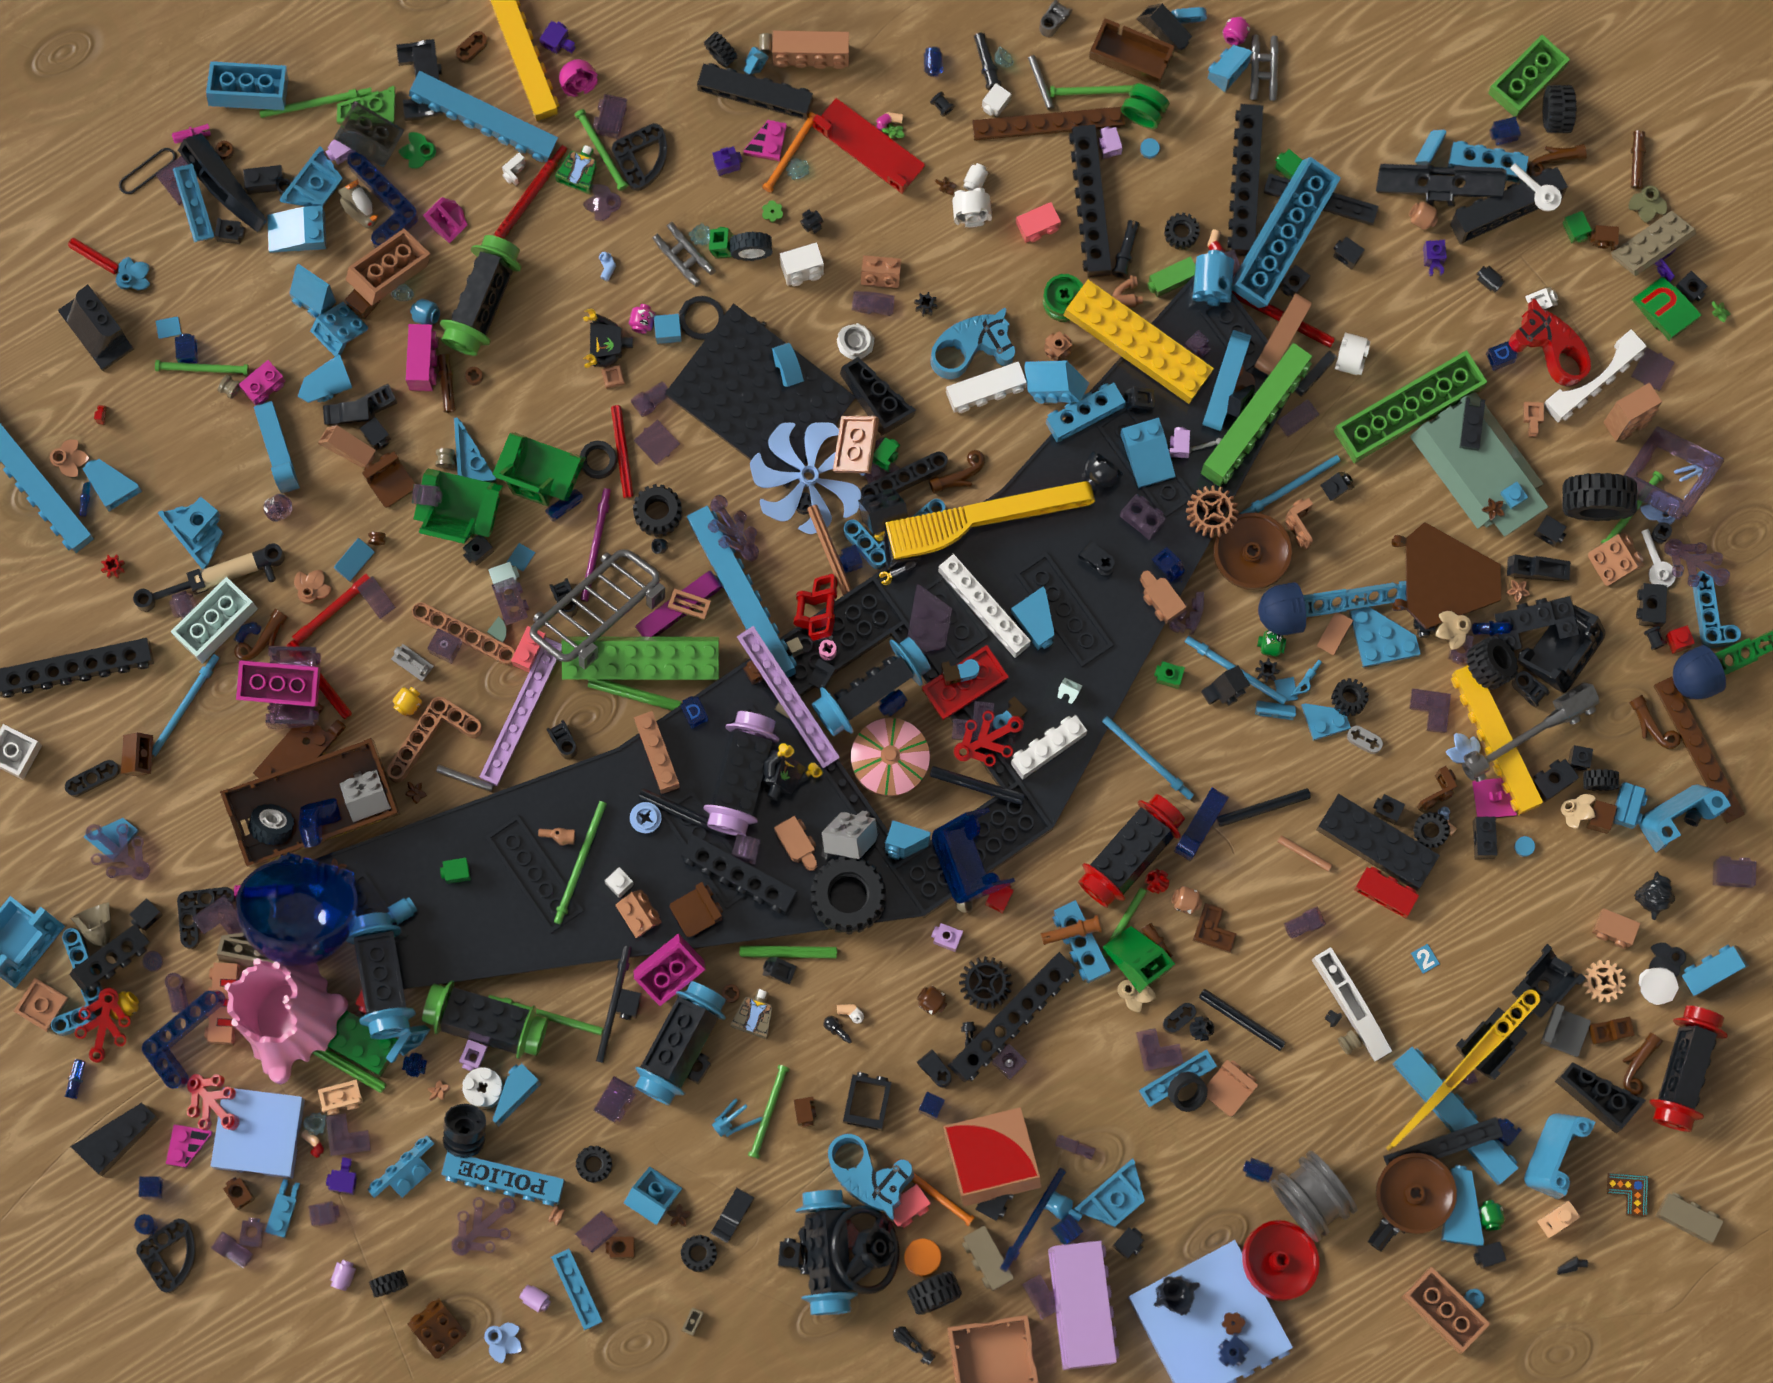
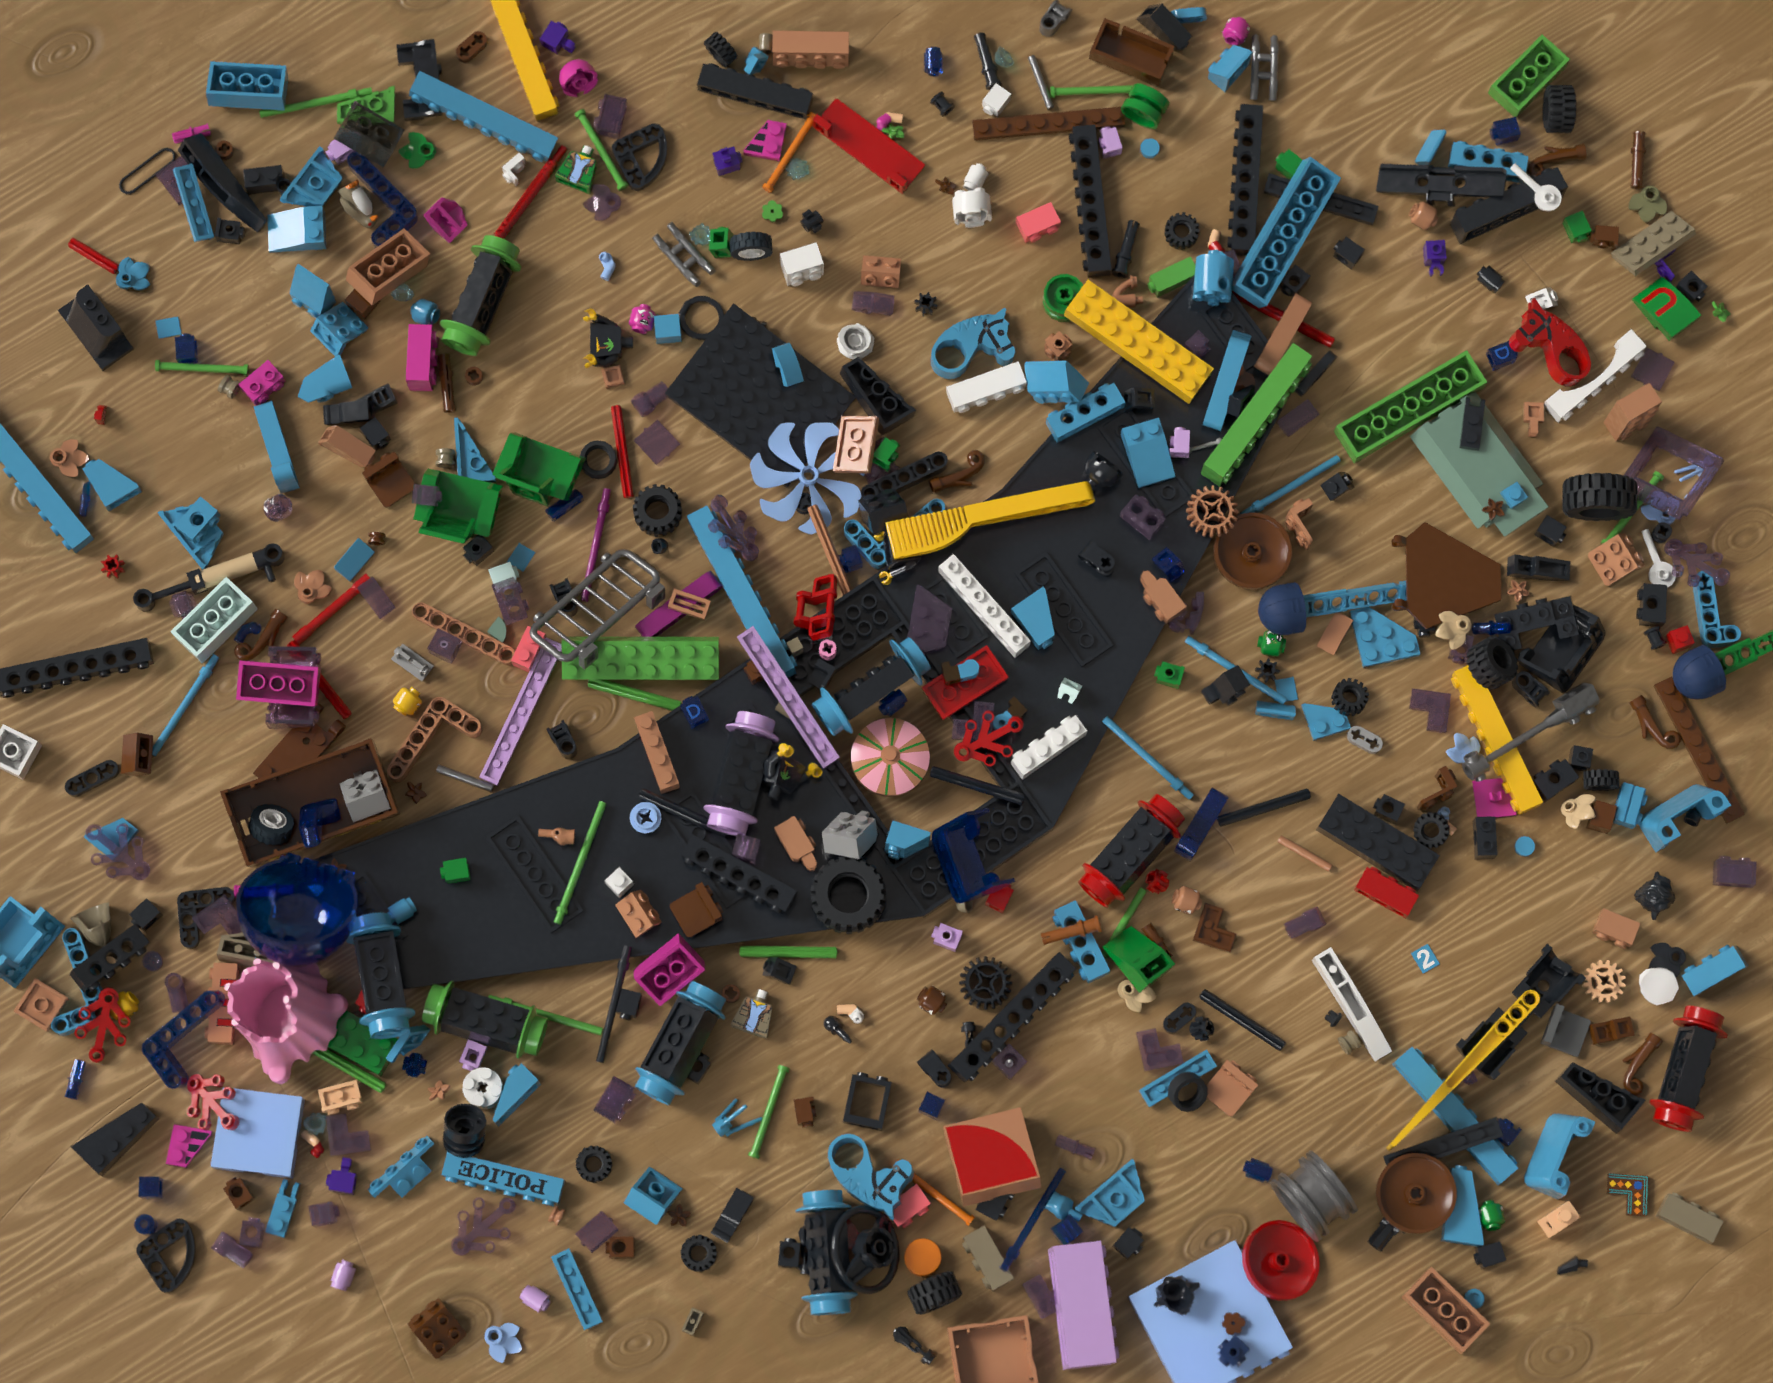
black tyre [369,1270,409,1298] -> none
dark azure hand [1290,660,1322,696] -> none
white brick [1335,332,1370,375] -> none

